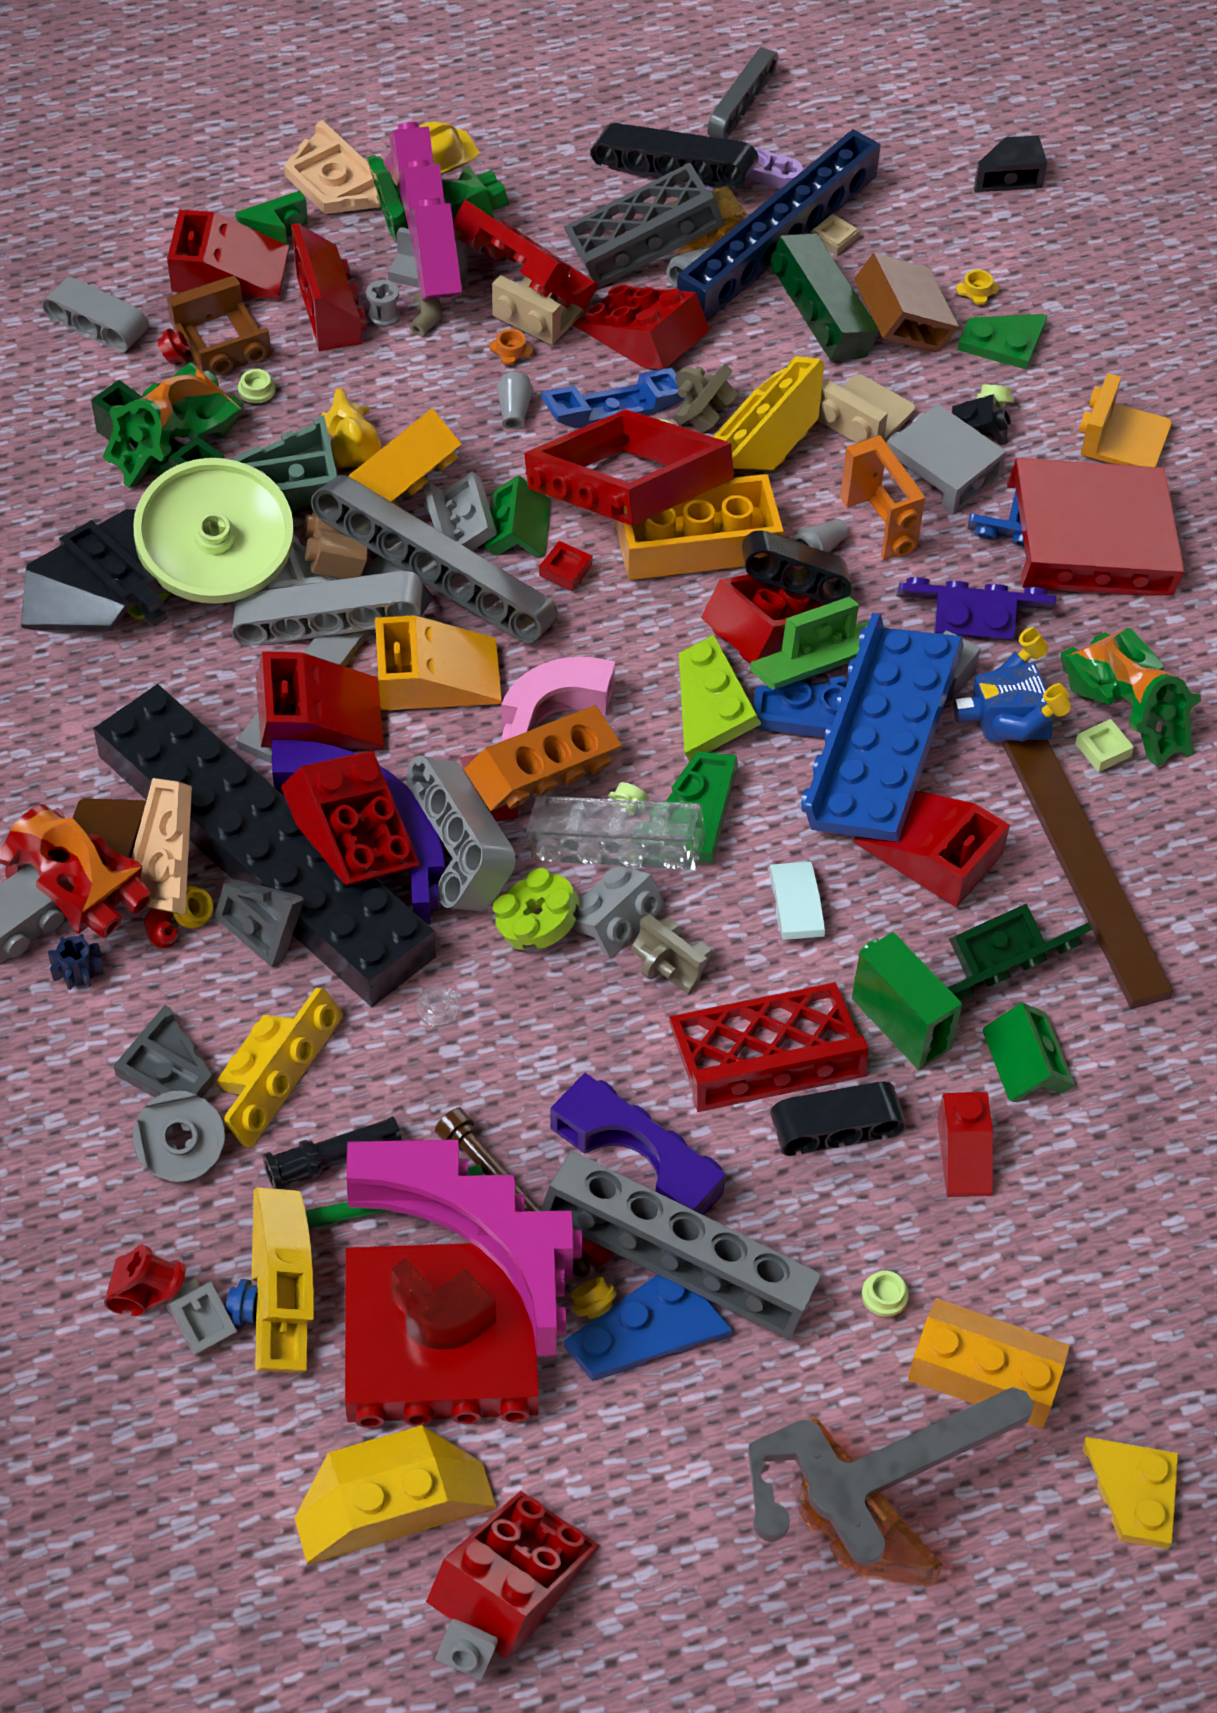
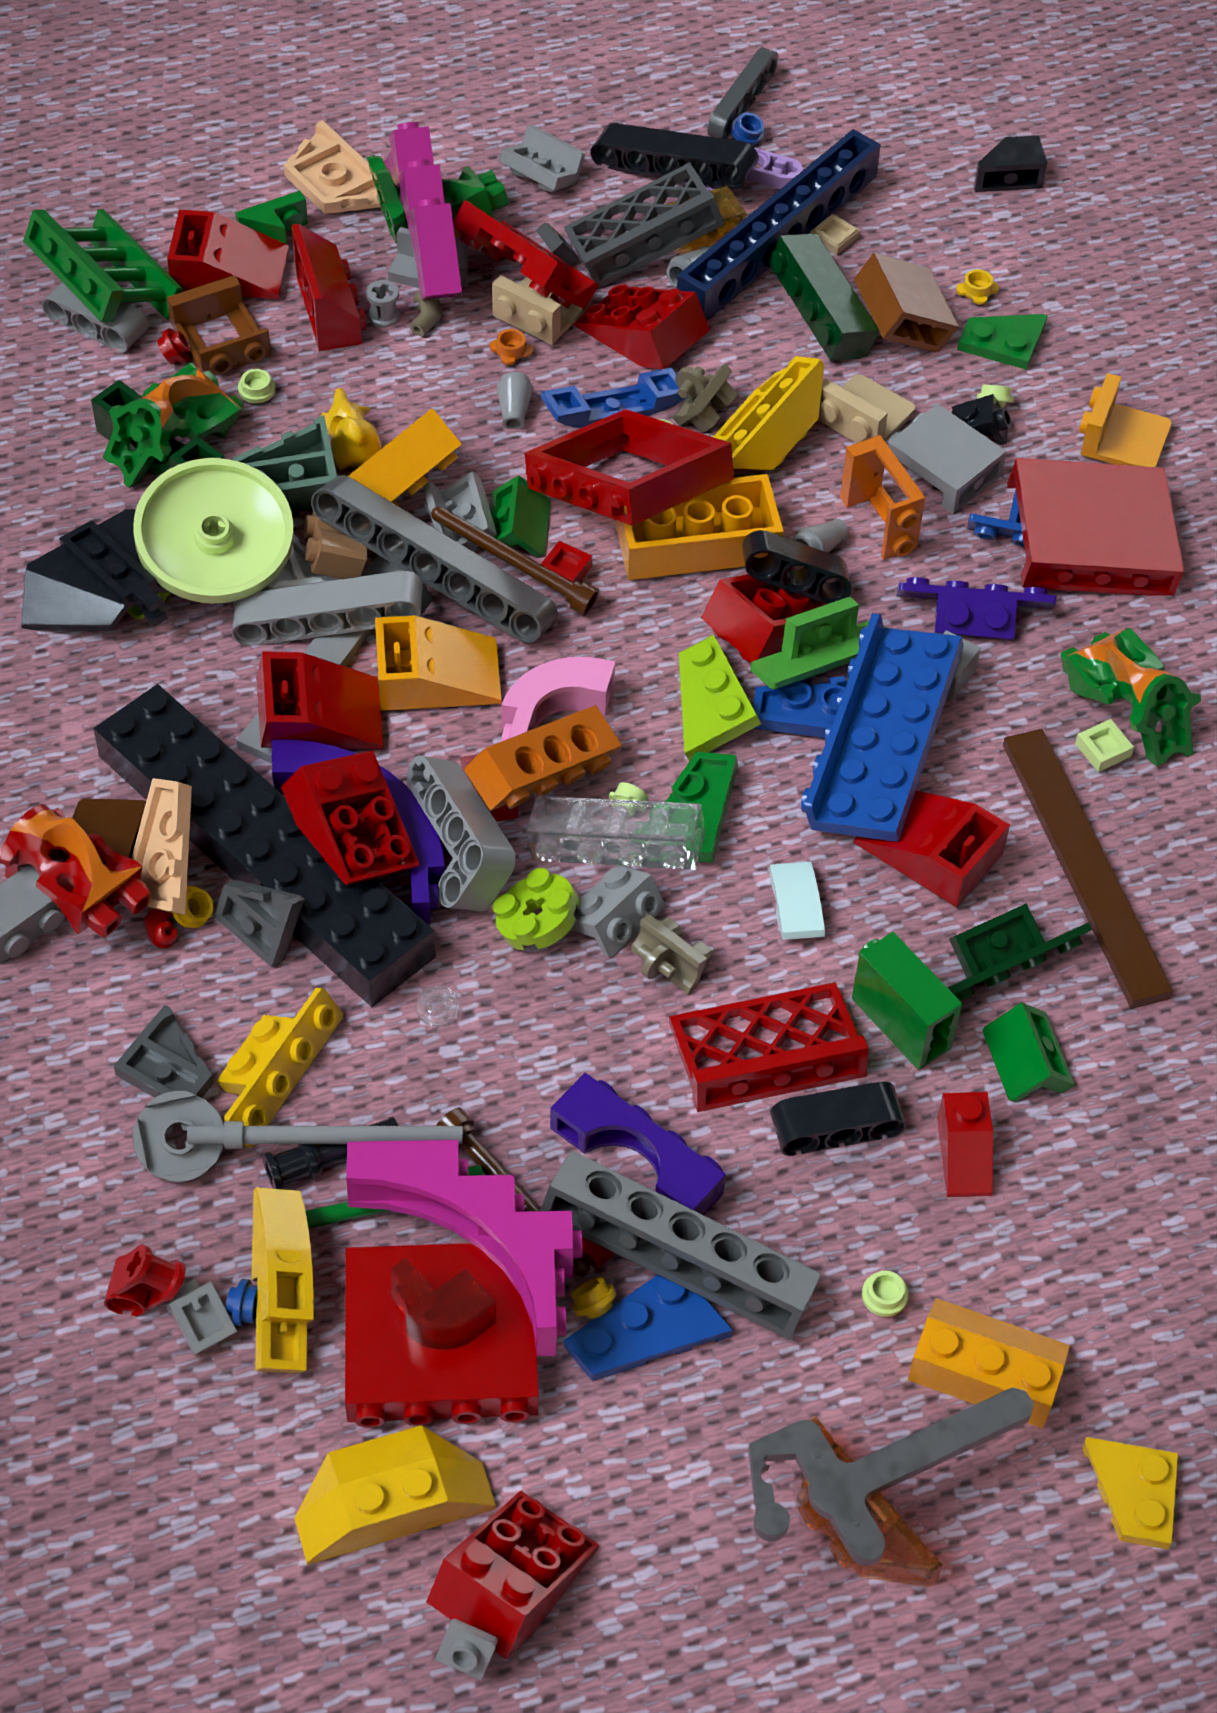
dark blue gear [48,934,104,990] -> none
yellow piece [419,121,479,174] -> none
blue torso [953,627,1071,742] -> none
none -> green fence [23,209,183,323]
none -> light grey bar [187,1121,462,1149]
none -> reddish brown piece [431,506,600,616]
none -> light grey bracket [499,125,585,192]
none -> dark grey tile [536,222,579,266]
none -> blue plate [730,112,764,146]

